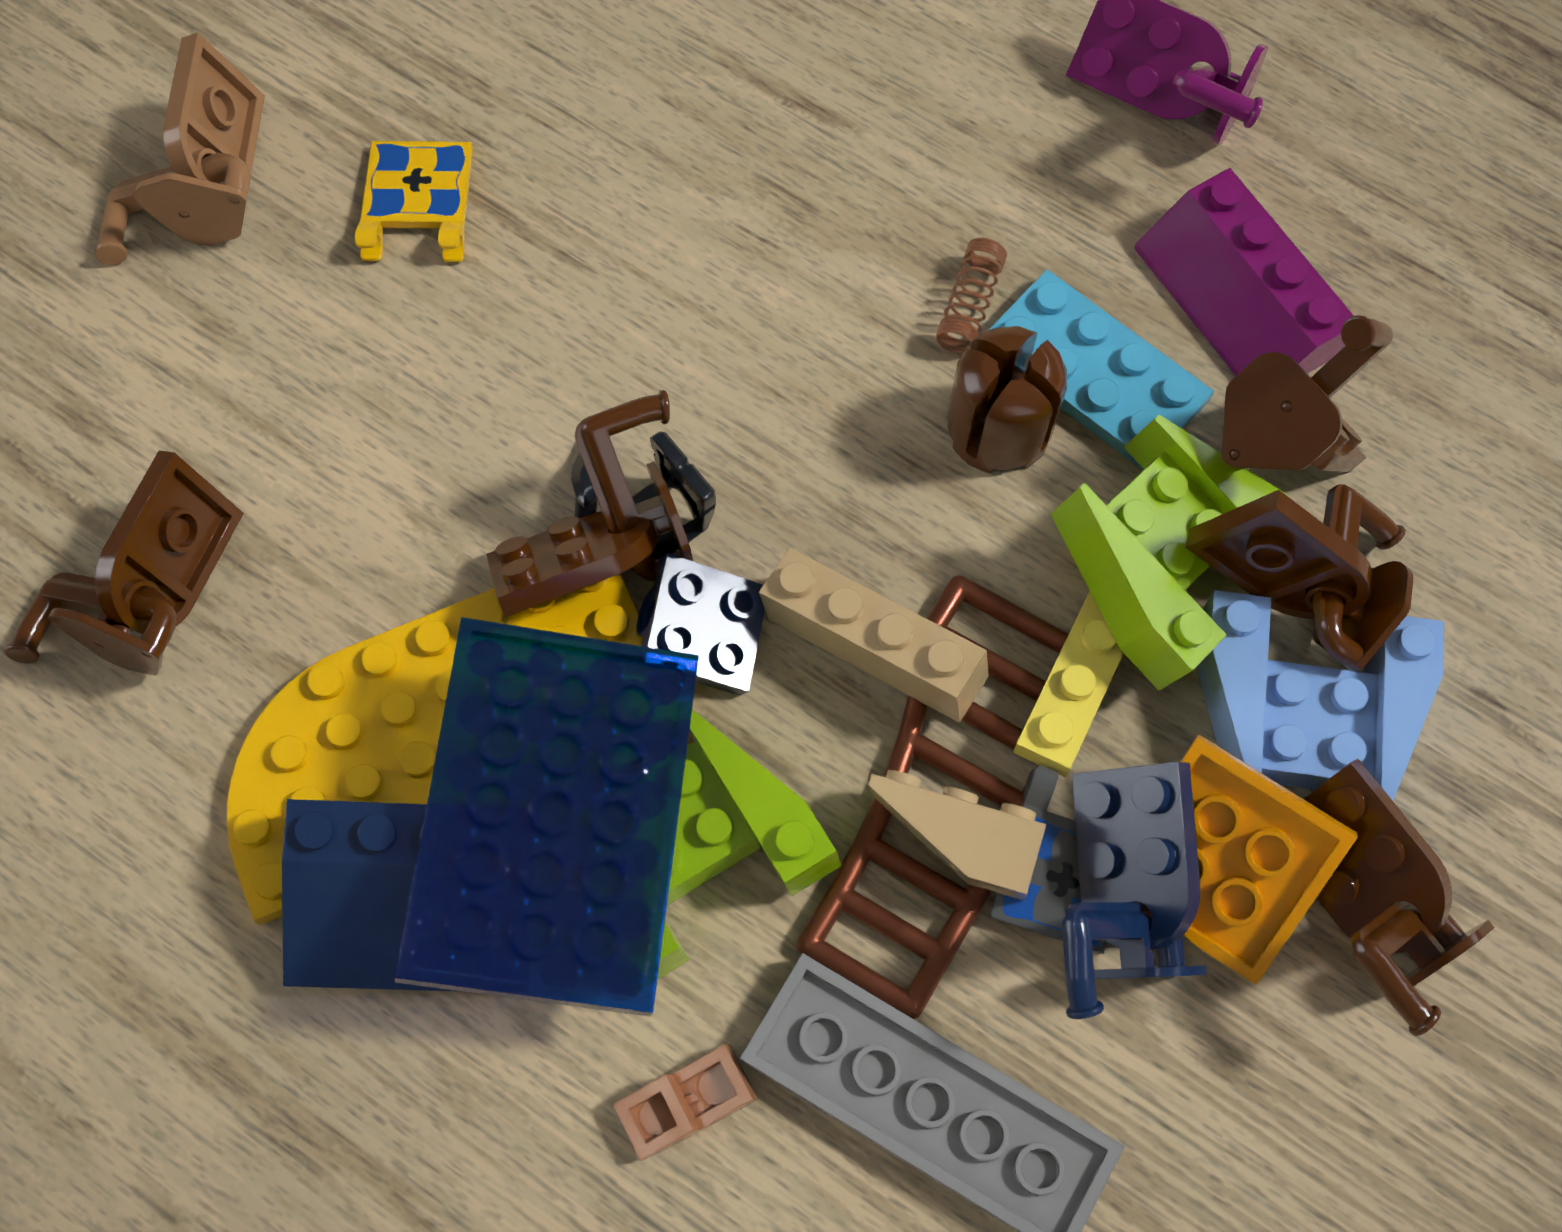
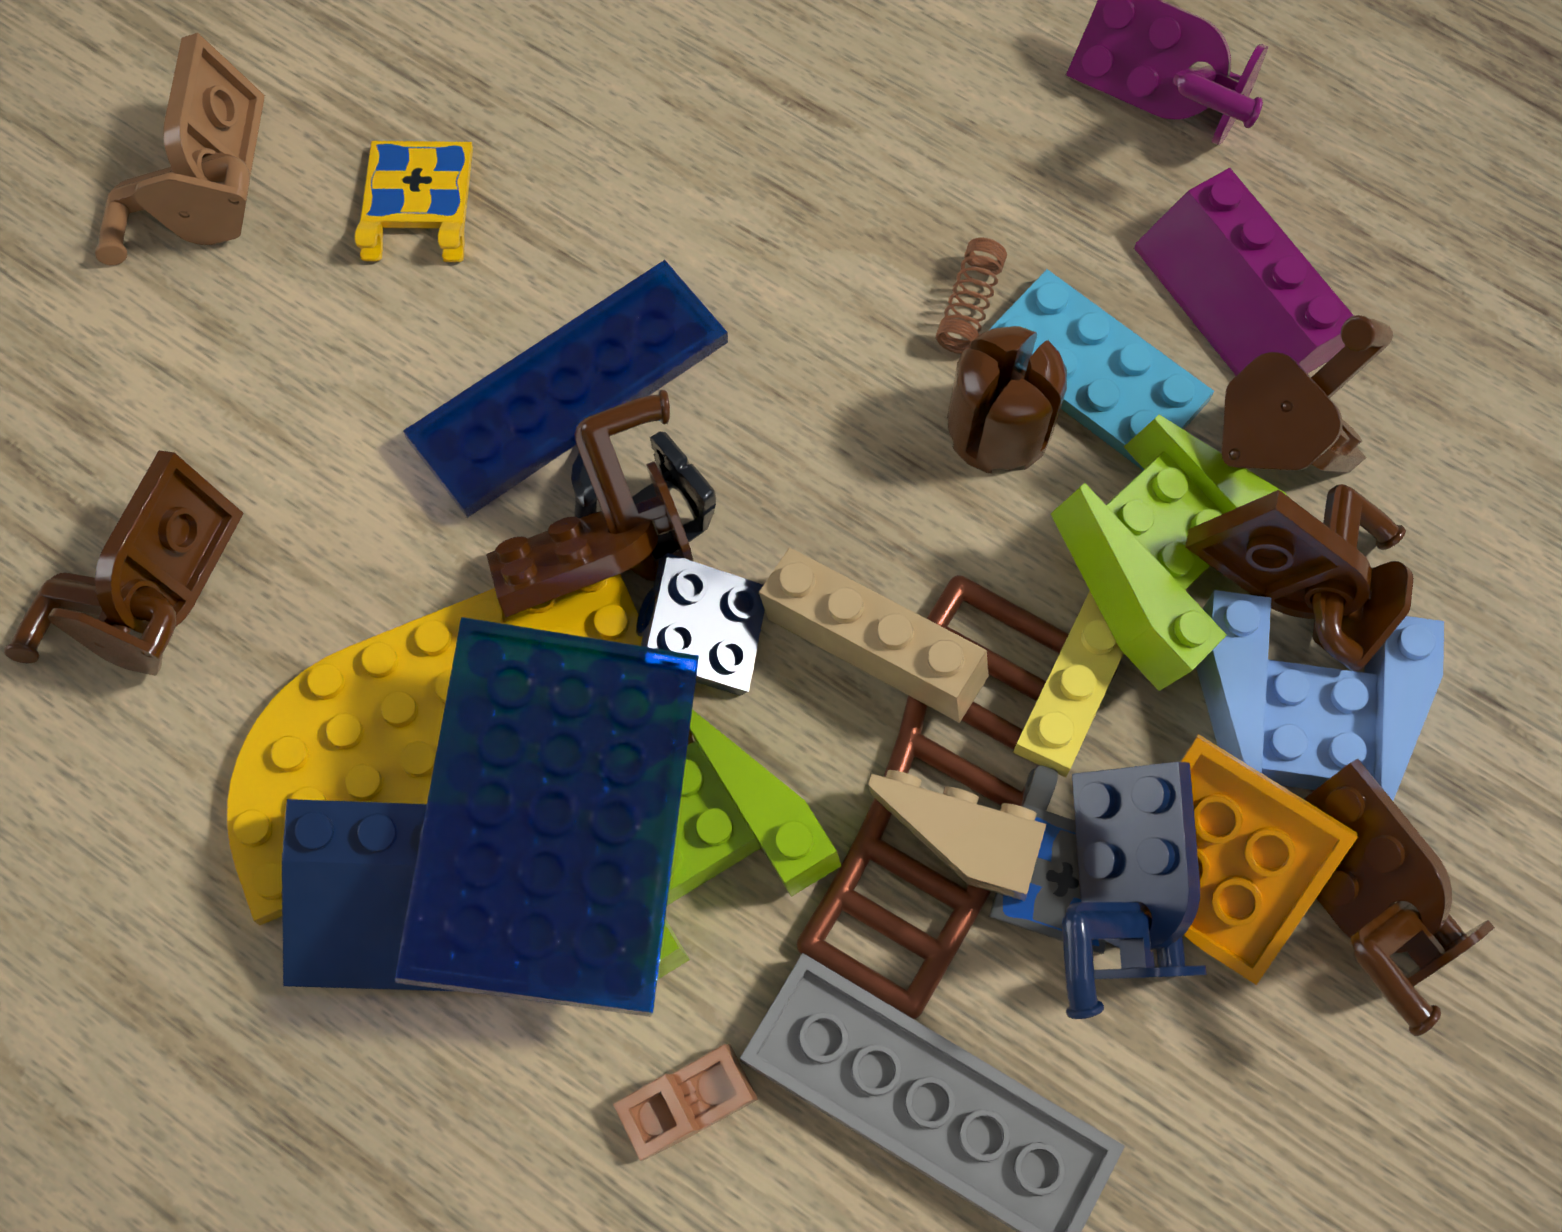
none -> clear blue plate [403,260,728,518]

